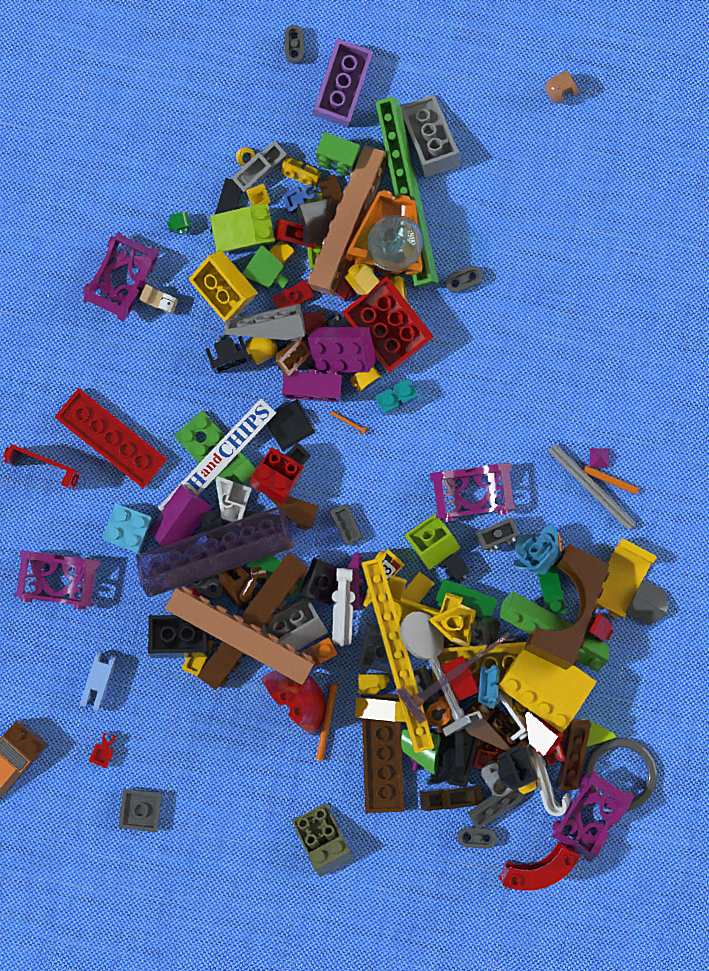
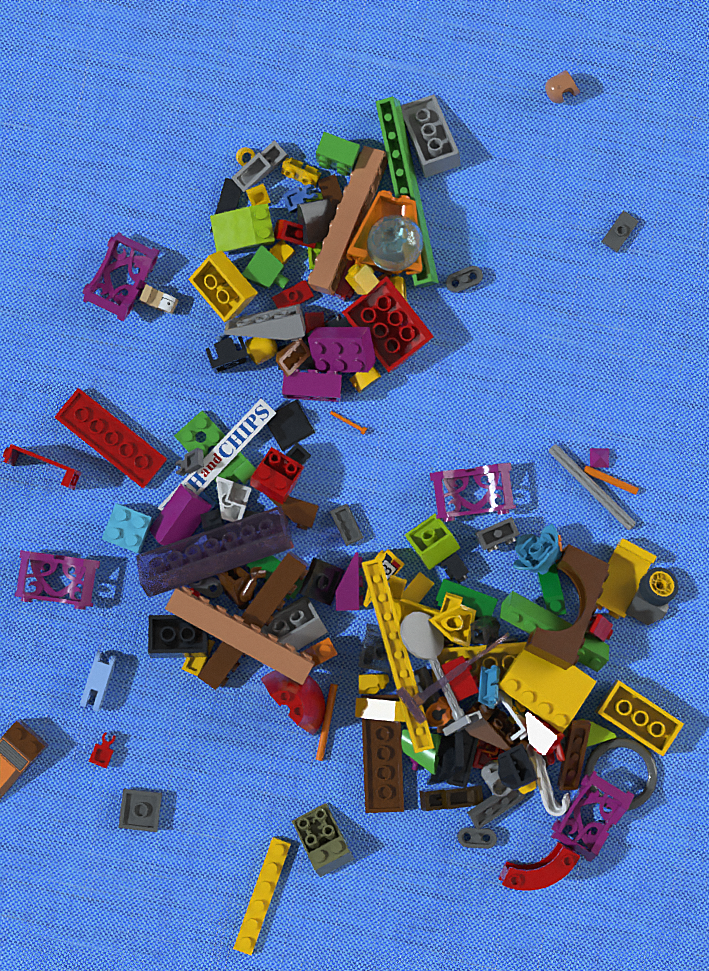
green plate [167,212,192,235] -> none
dark grey plate [285,25,304,64] -> none
medium lavender brick [312,38,373,127] -> none
white piece [332,568,355,647] -> none
teal piece [375,378,418,415] -> none
none -> dark grey plate [175,448,204,476]
none -> yellow plate [233,837,291,955]
none -> yellow brick [595,679,684,756]
none -> dark grey plate [601,210,639,253]
none -> wheel [639,567,679,606]

